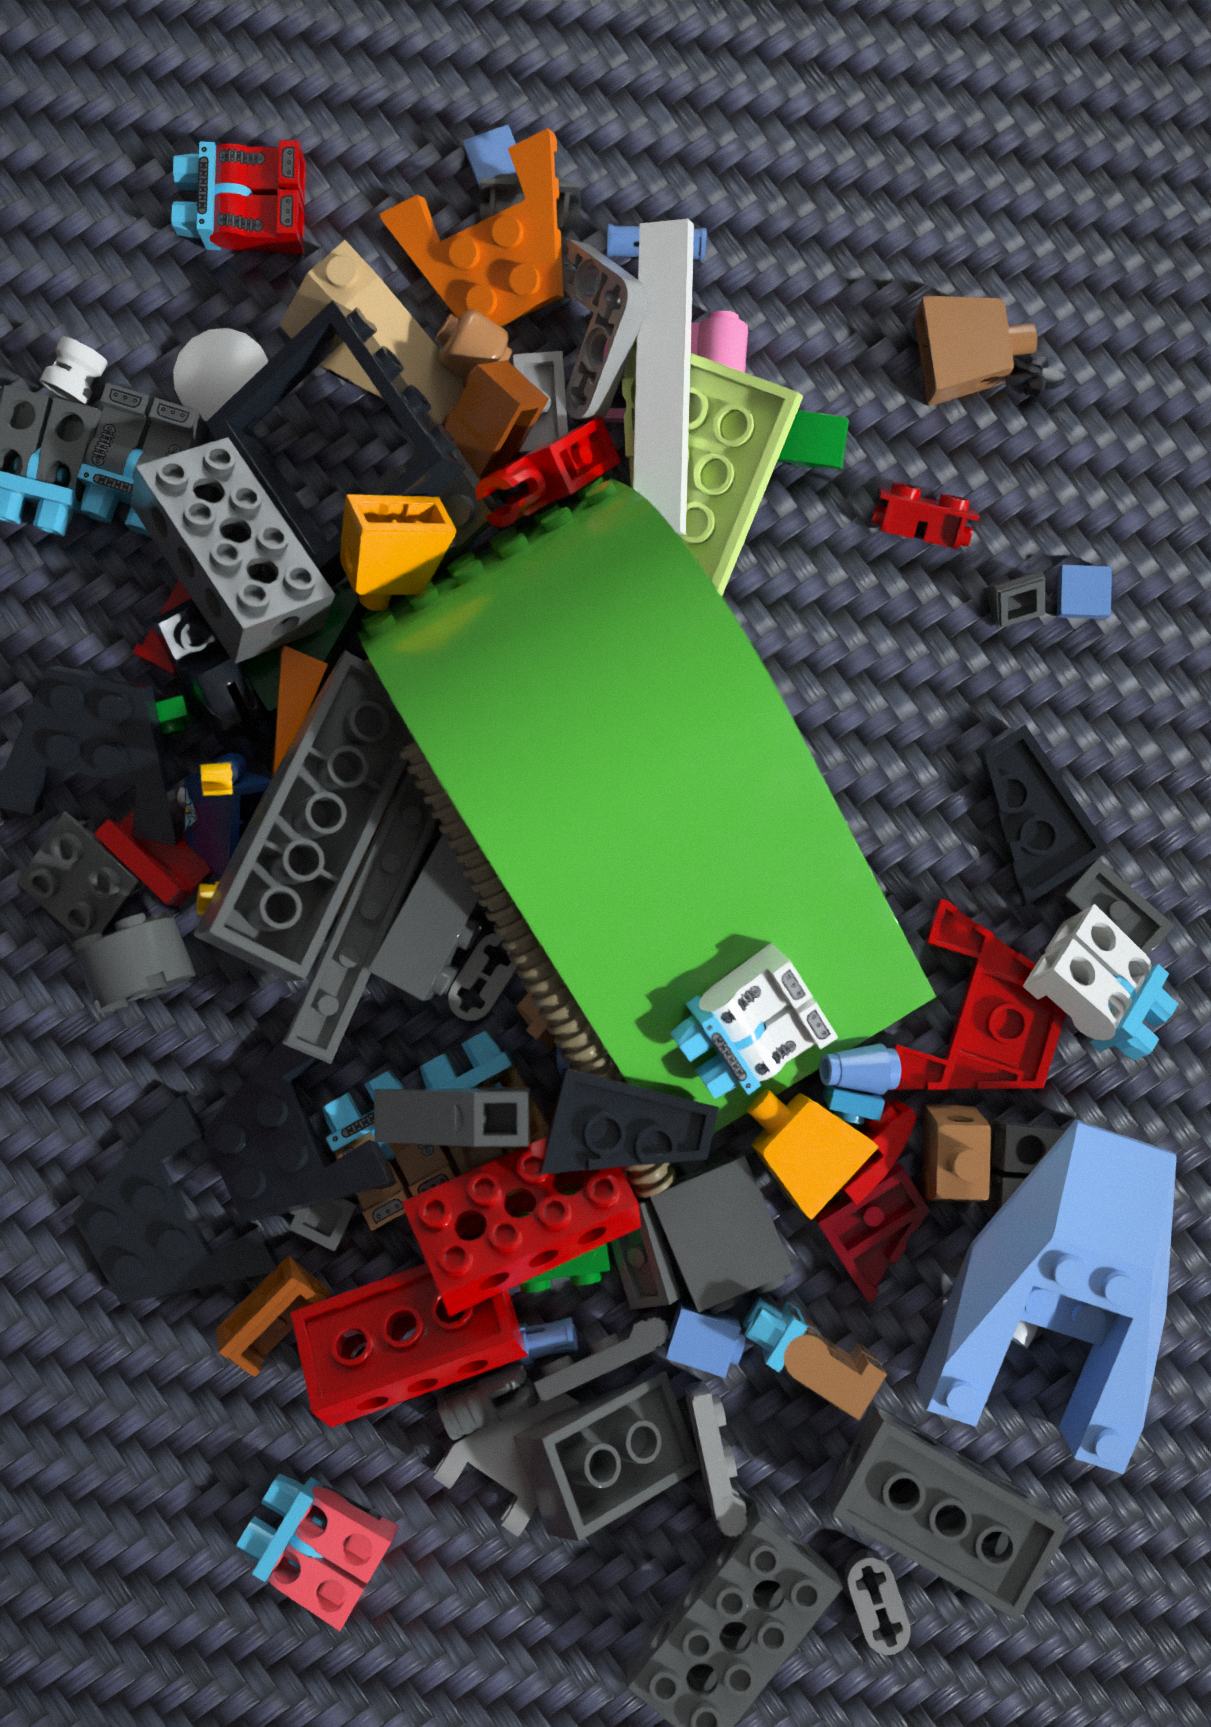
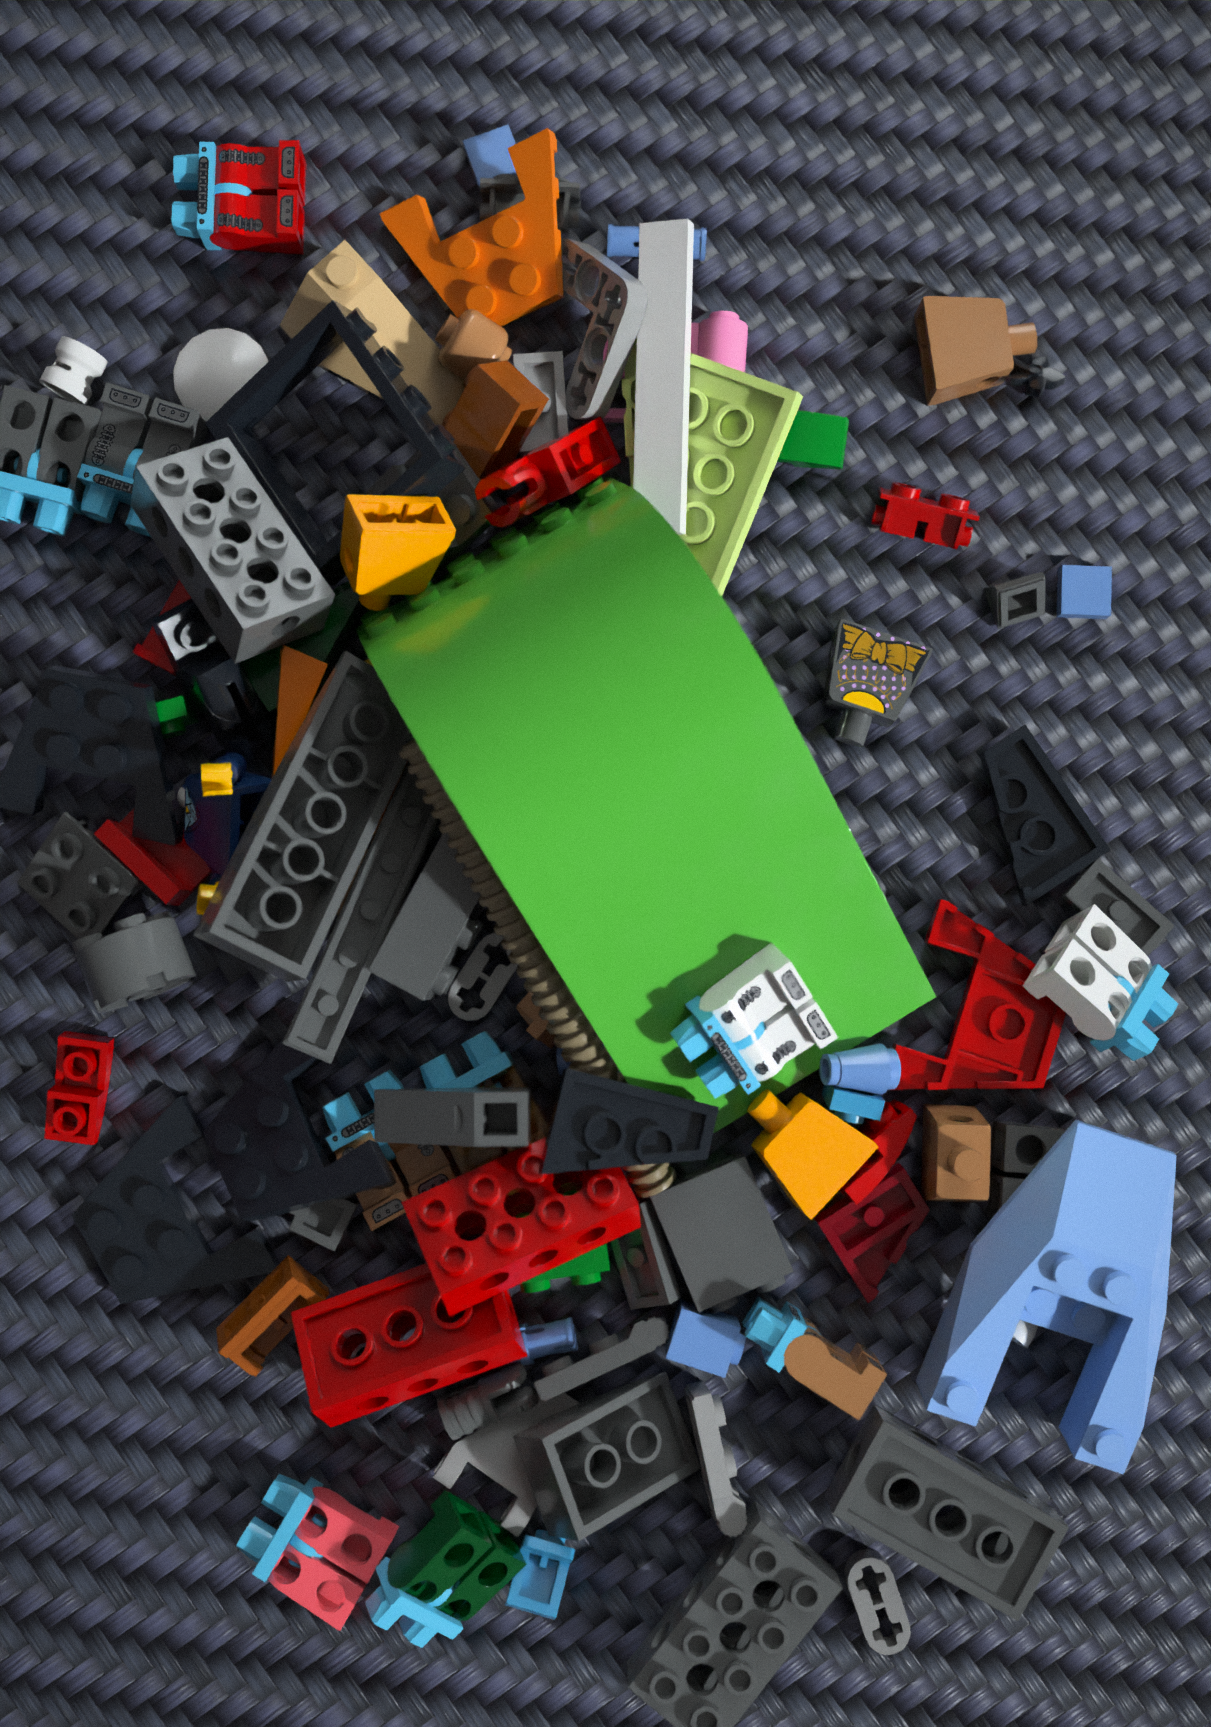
none -> red slope [44,1031,114,1145]
none -> dark green hips [365,1490,527,1648]
none -> dark azure bracket [505,1530,575,1620]
none -> torso [822,618,933,747]

